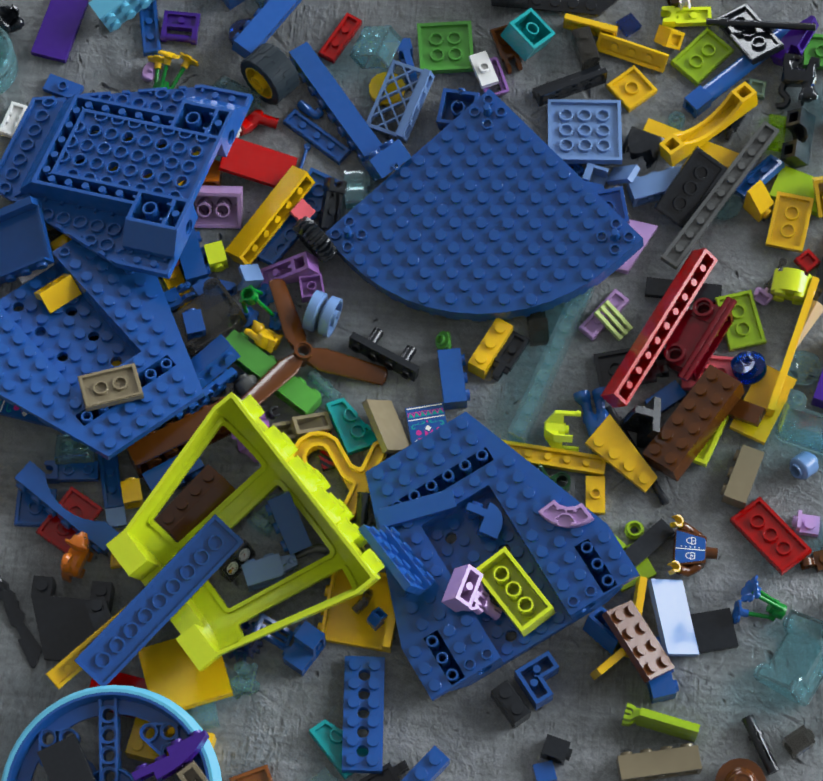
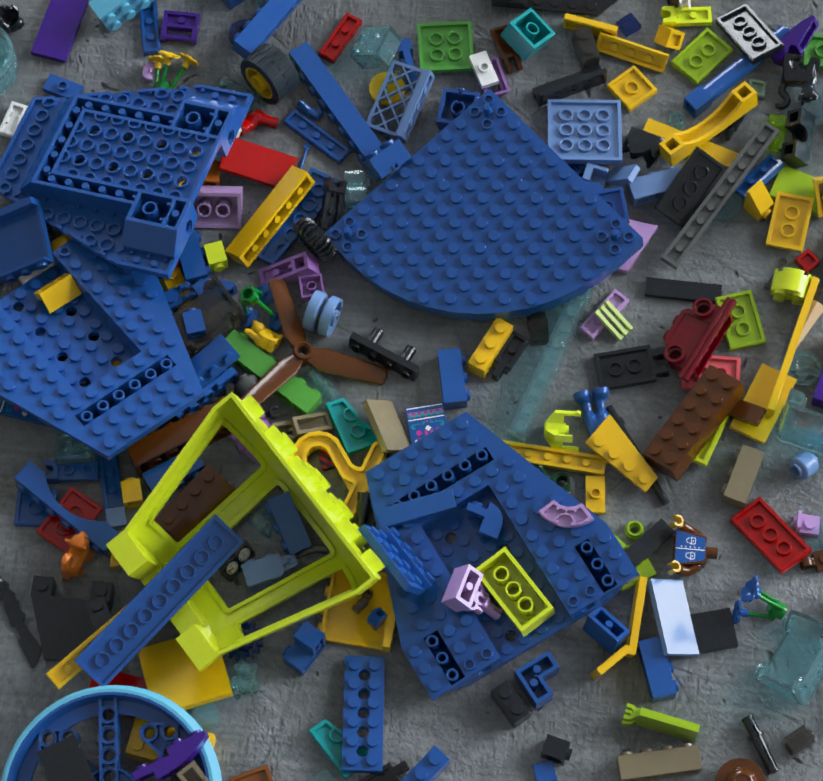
dark tan tile [77,363,144,412] -> none
medium blue panel [236,264,264,291] -> none
blue tile [252,613,294,651] -> none
coral tile [289,198,316,221] -> none
bright green plate [435,331,452,350] -> none
red brick [601,248,718,408] -> none
plate [602,600,675,683] -> none
black bracket [620,396,661,448] -> none
blue tile [644,380,687,414] -> none
black bar [706,17,816,31] -> none
clear blue piece [731,351,767,385] -> none
lavender piece [753,287,773,305] -> none

